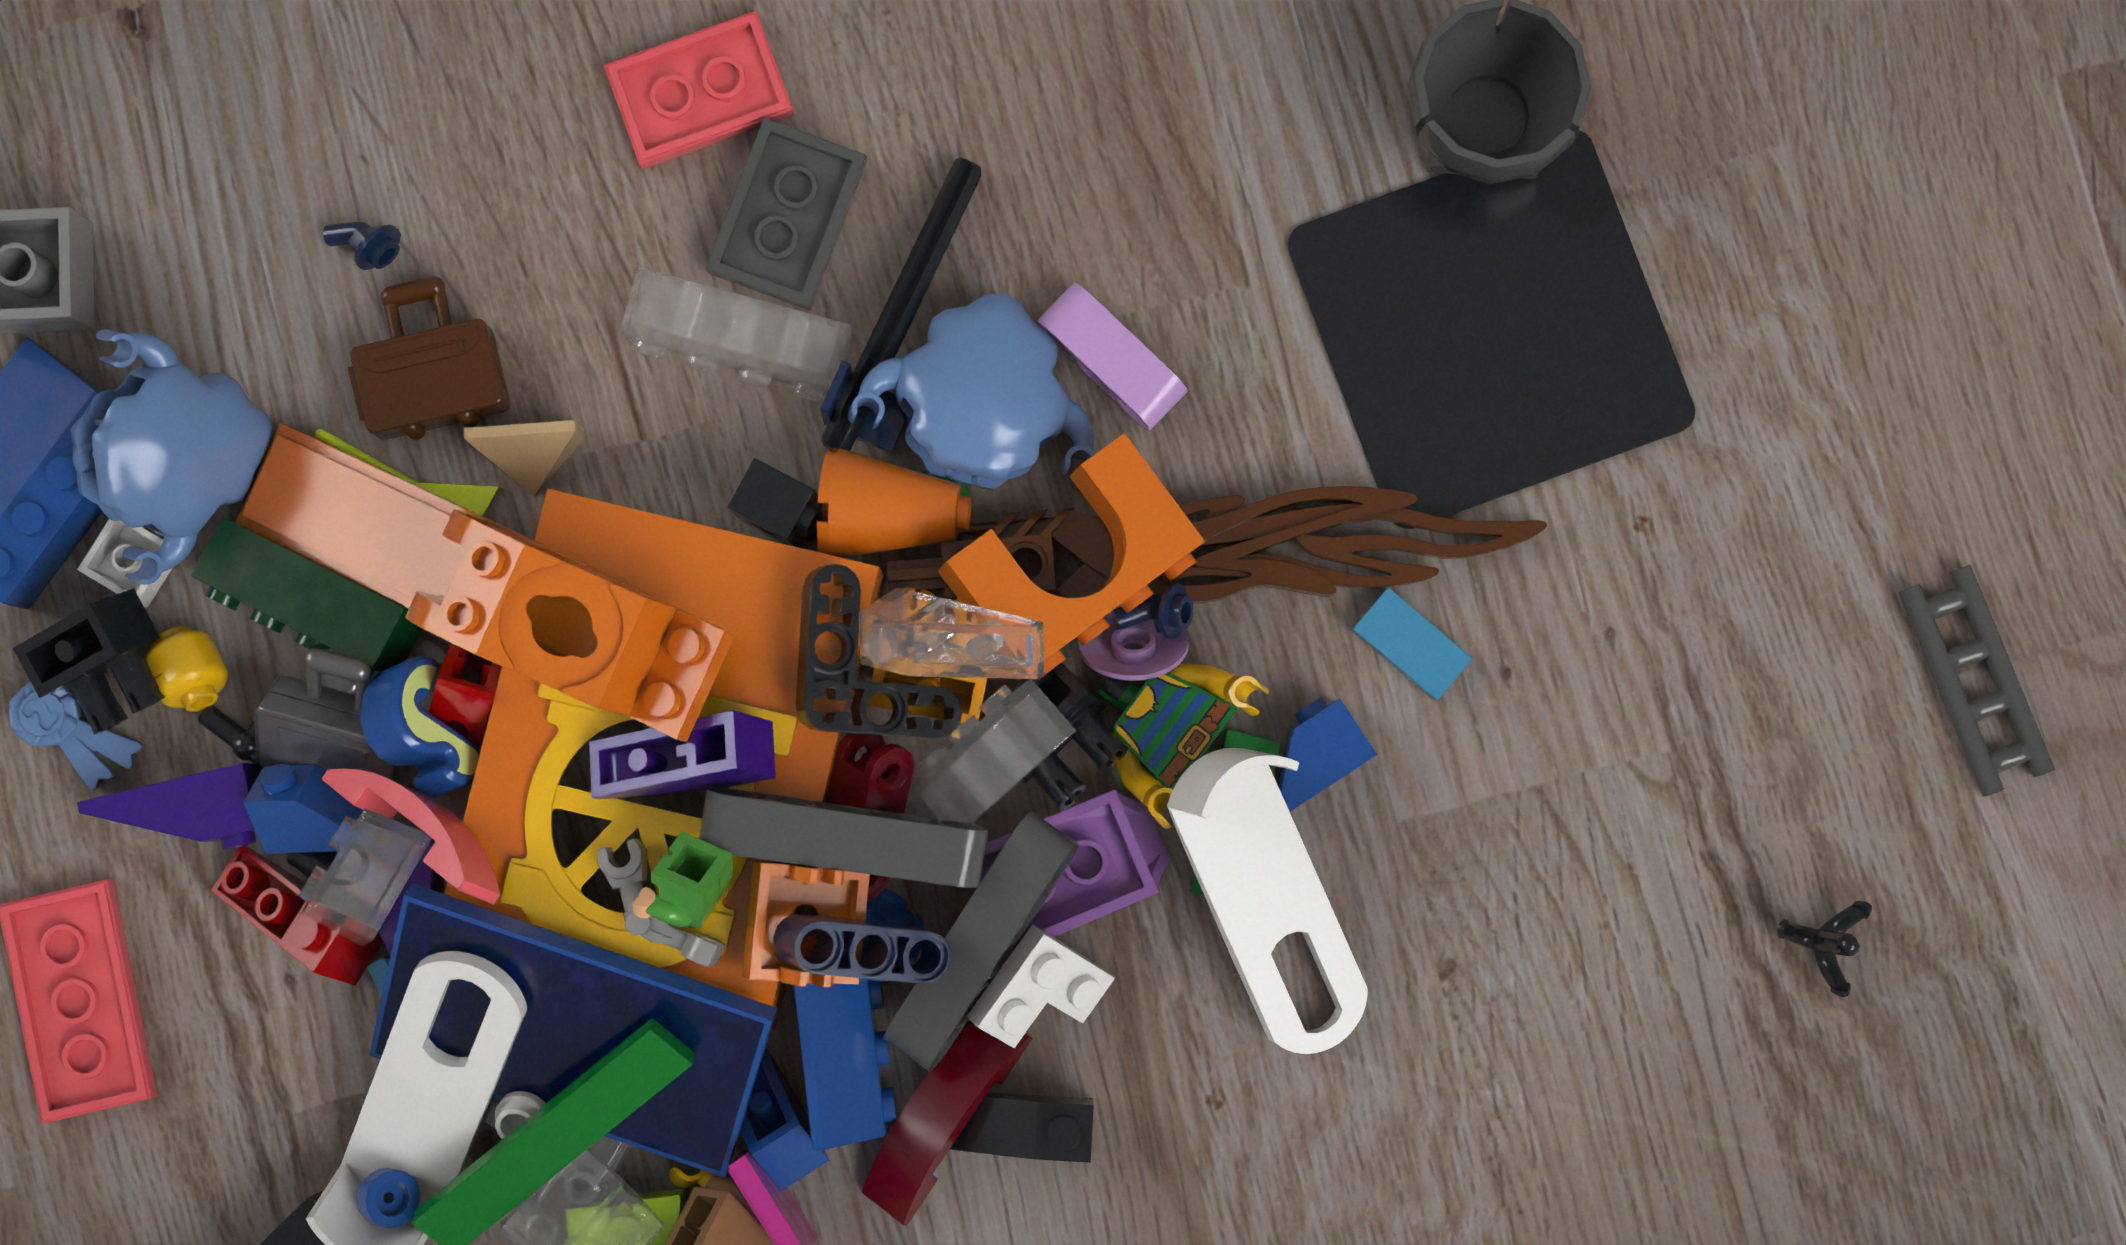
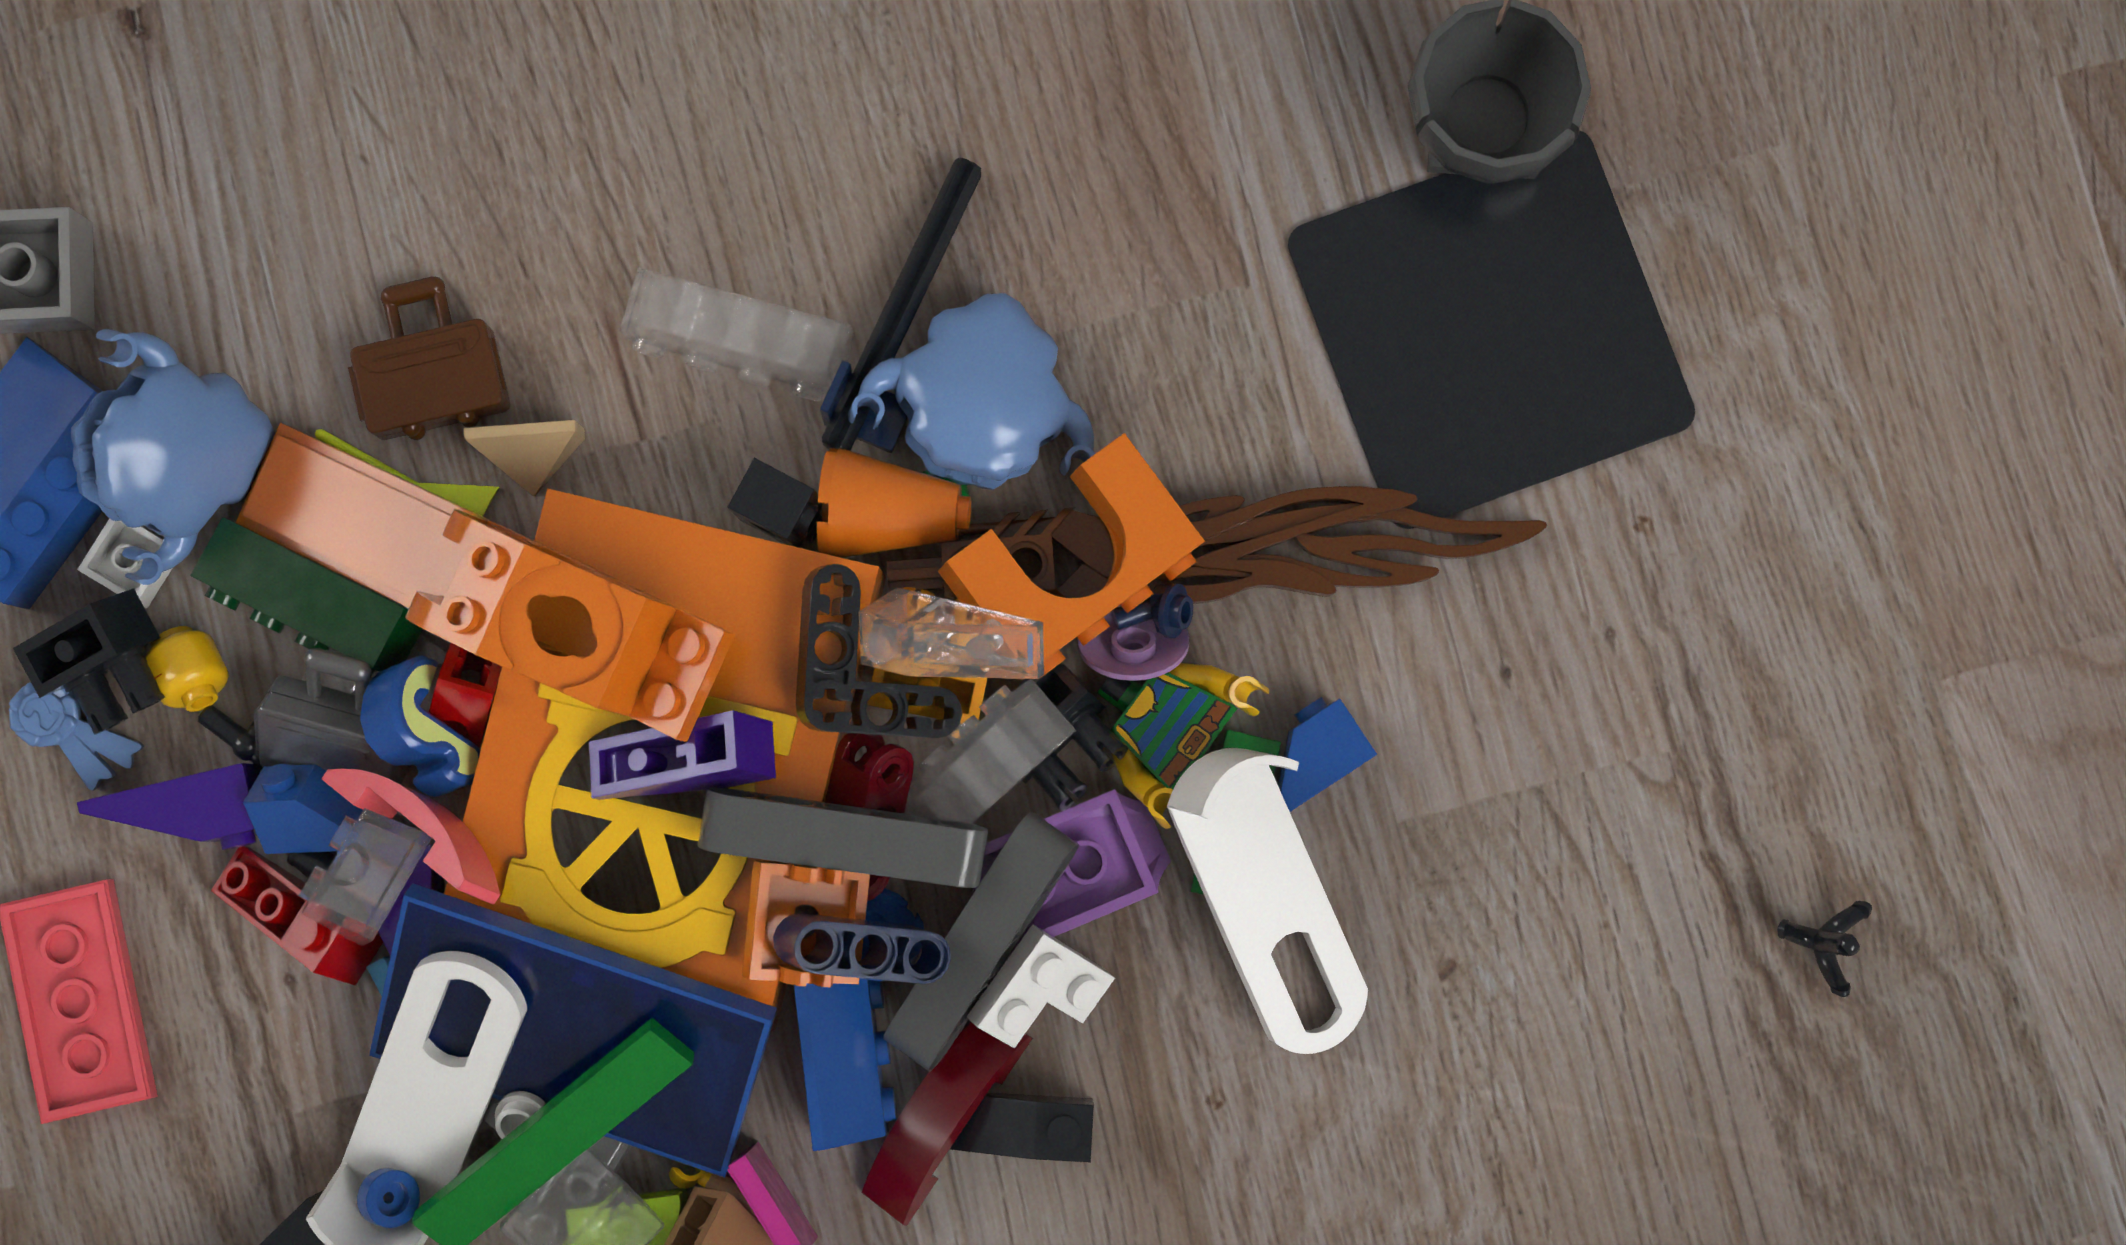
dark blue plate [323,222,401,270] -> none
light grey piece [597,839,726,967] -> none
coral tile [603,10,795,169] -> none
bright green piece [632,831,733,930] -> none
dark grey plate [706,118,867,310] -> none
blue slope [719,1049,830,1190] -> none
lavender beam [1036,282,1188,431] -> none
dark azure tile [1351,587,1473,701] -> none
dark grey bar [1899,565,2055,797] -> none

